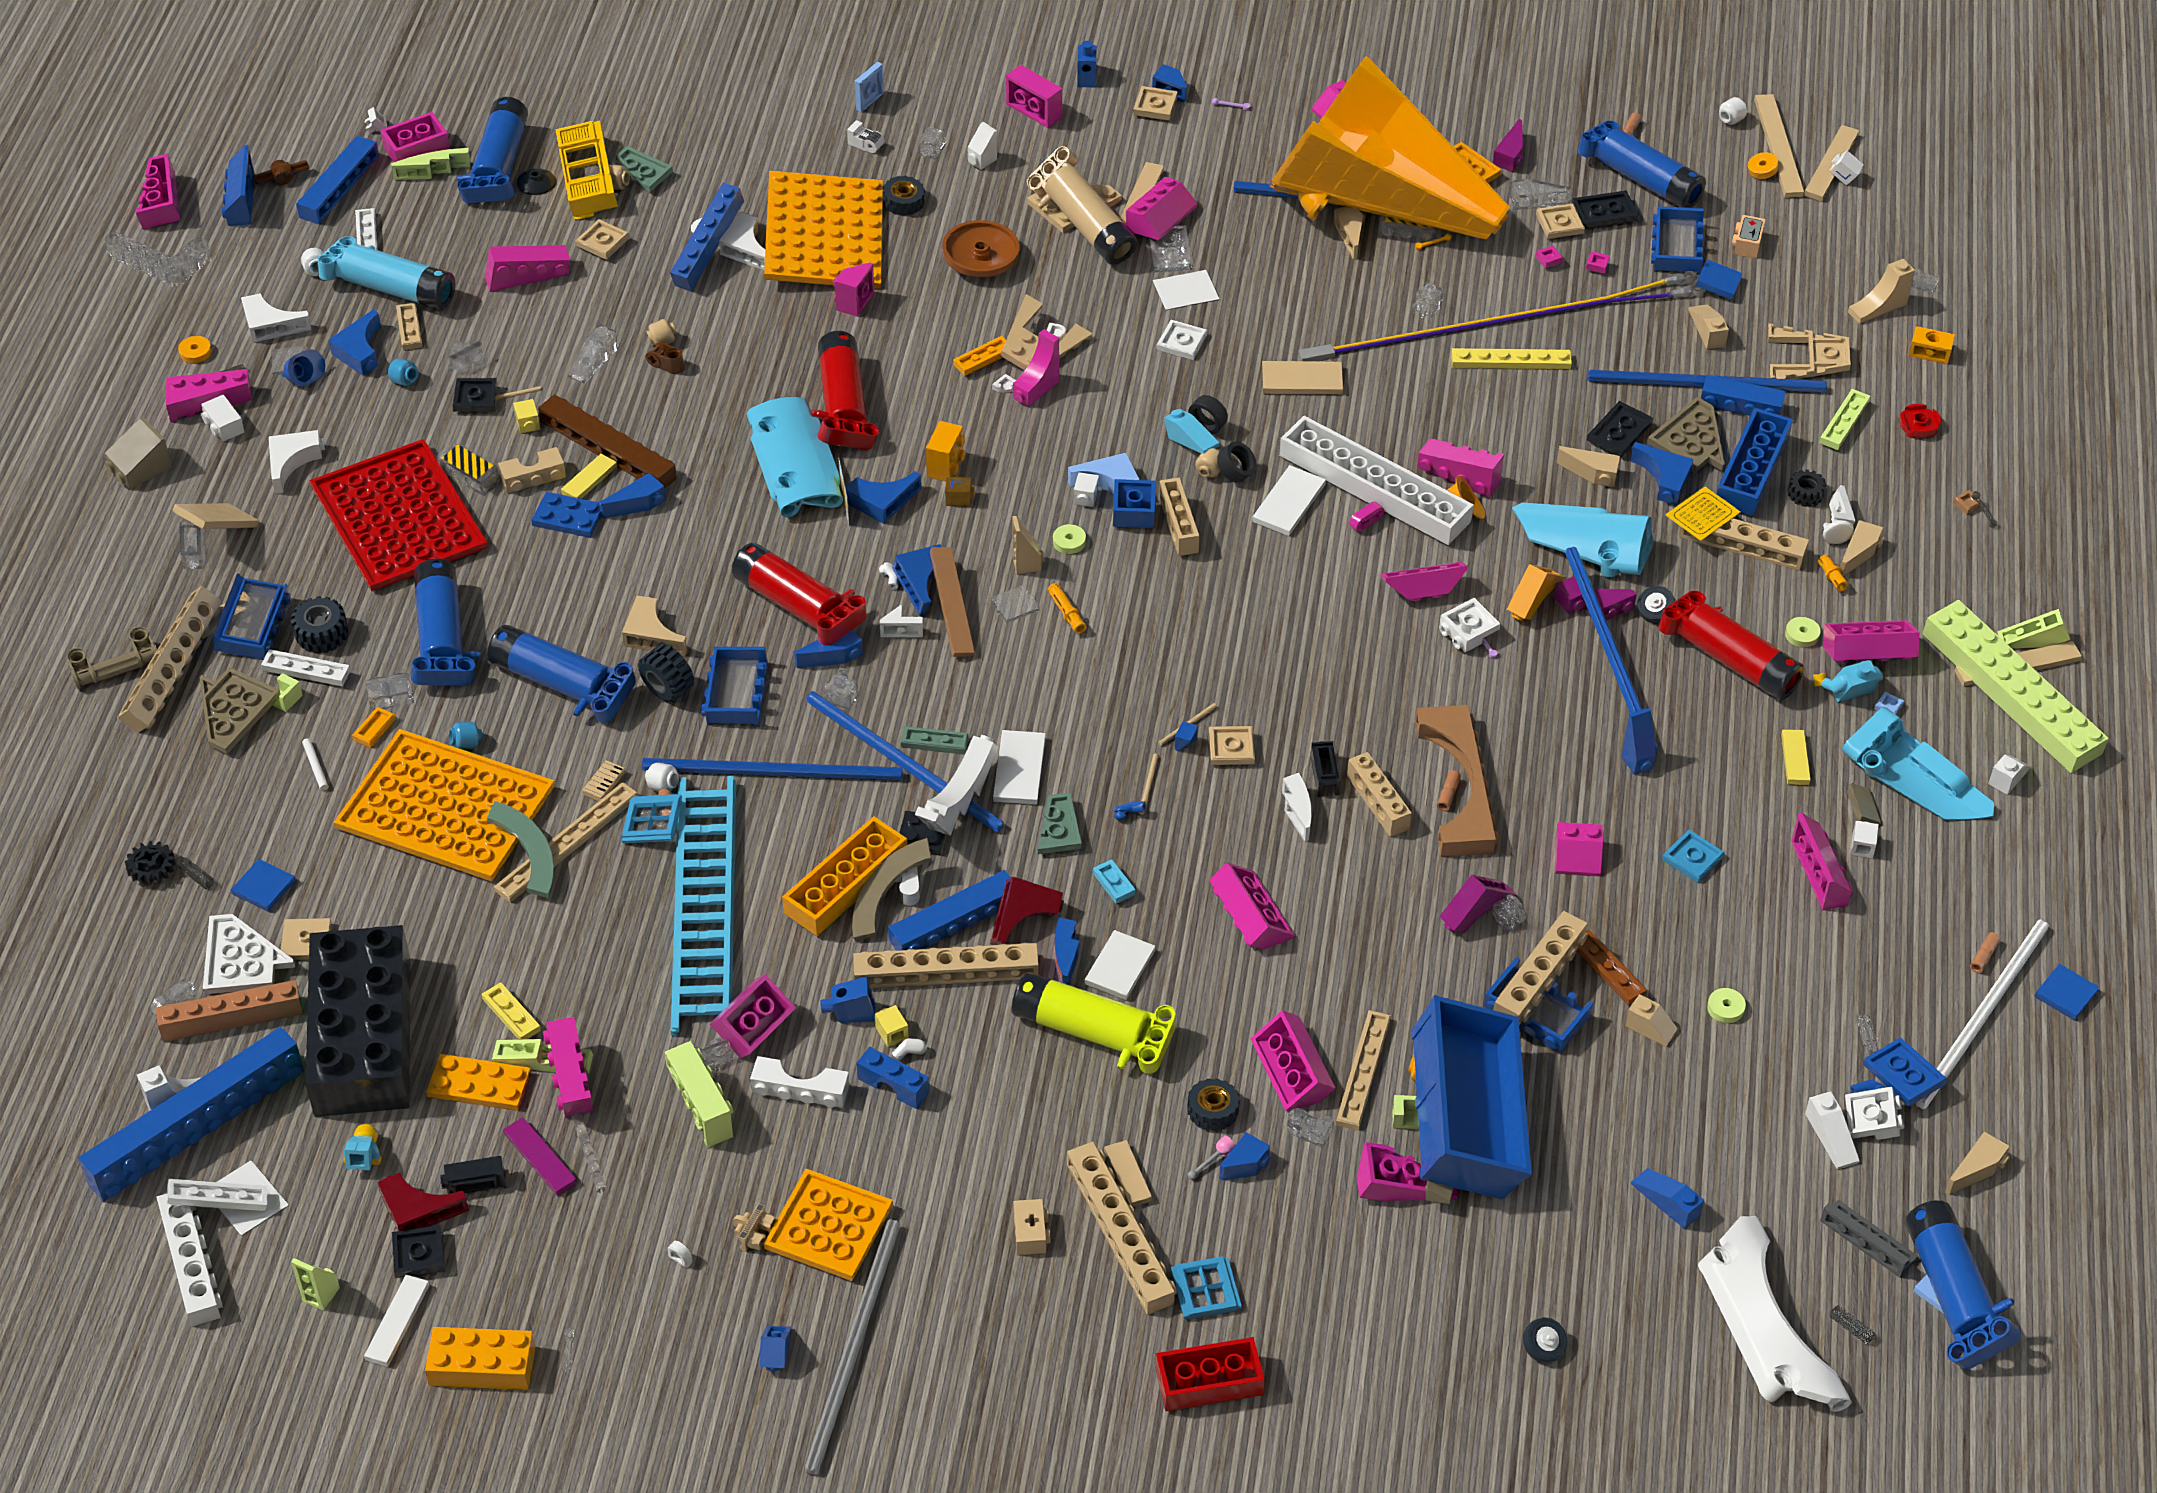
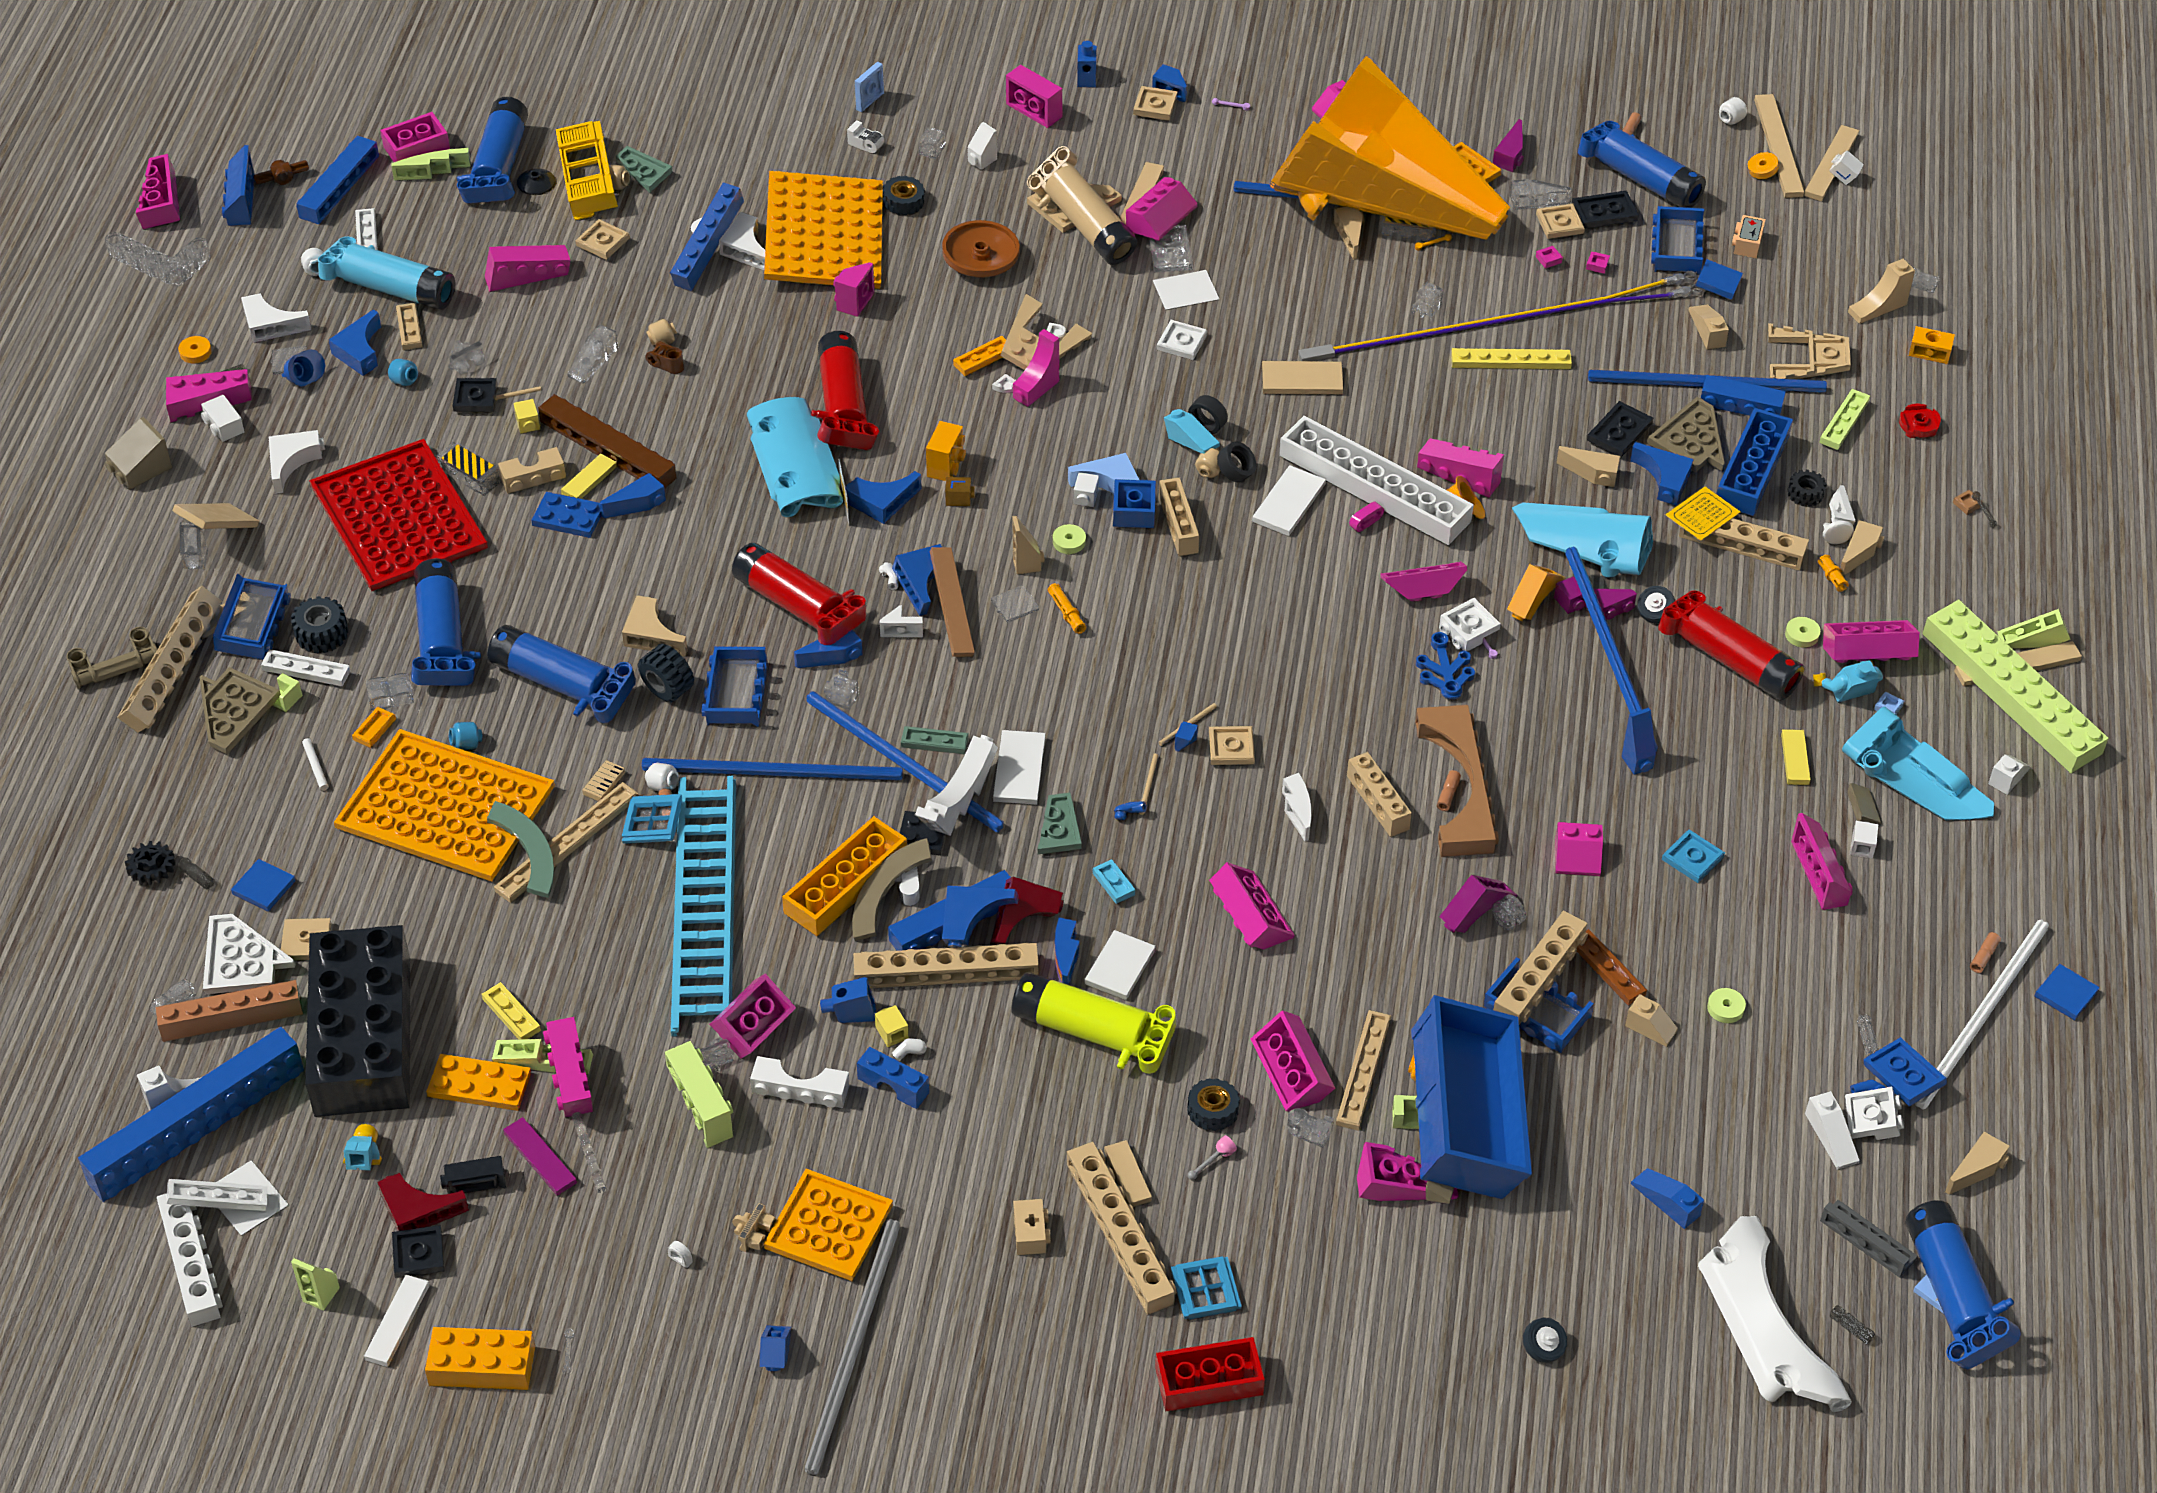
white tile [365,107,387,133] -> none
blue slope [1219,1132,1271,1181] -> none
black window [1310,741,1341,797] -> none
none -> blue arch [942,886,1018,948]
none -> blue plant [1416,632,1475,700]

